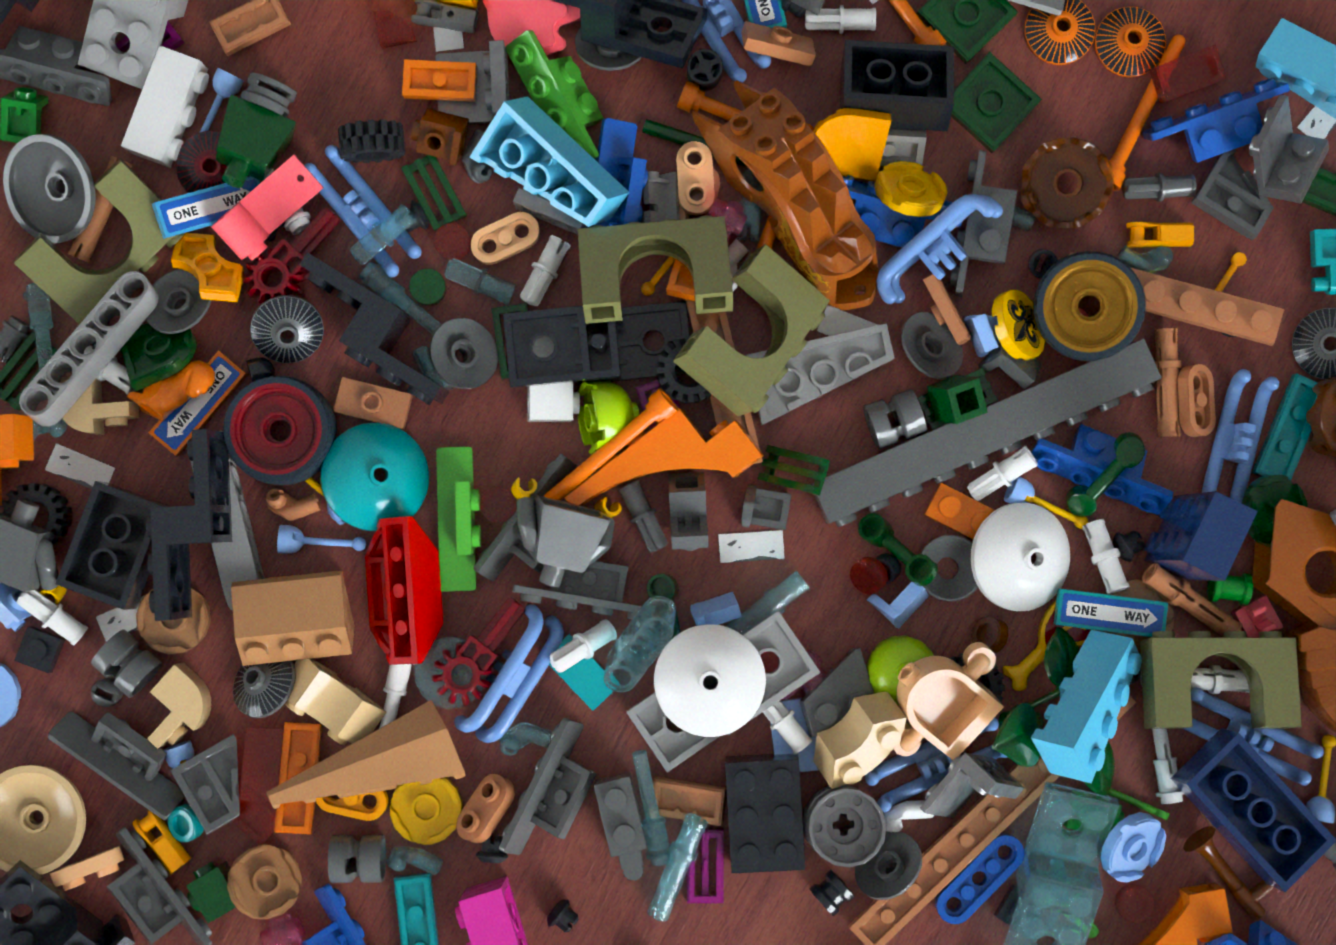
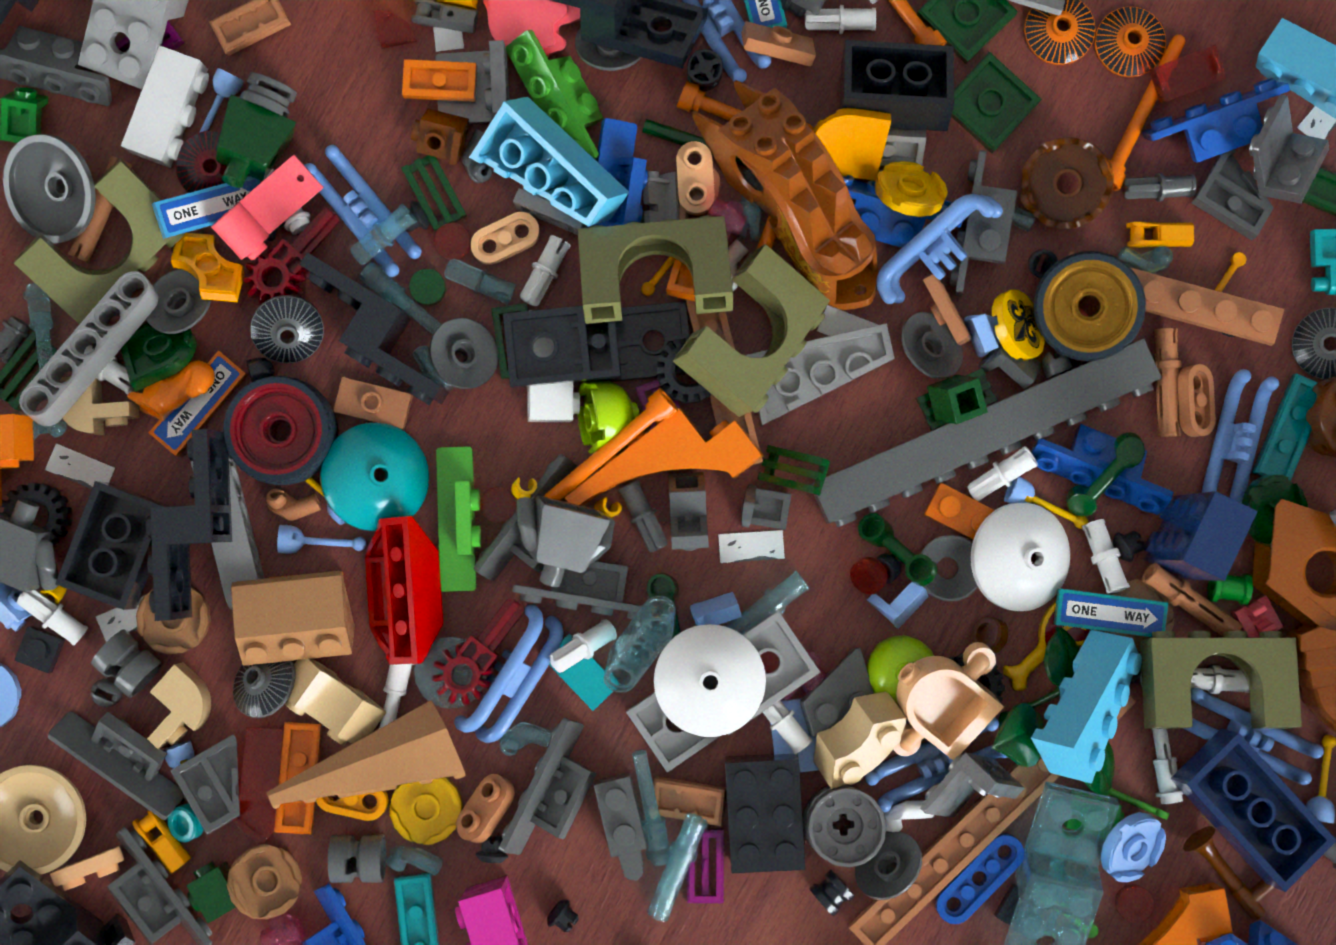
black tyre [338,119,406,163] -> none
dark grey wheel [863,389,927,450] -> none
none -> dark grey hinge [1042,350,1074,379]

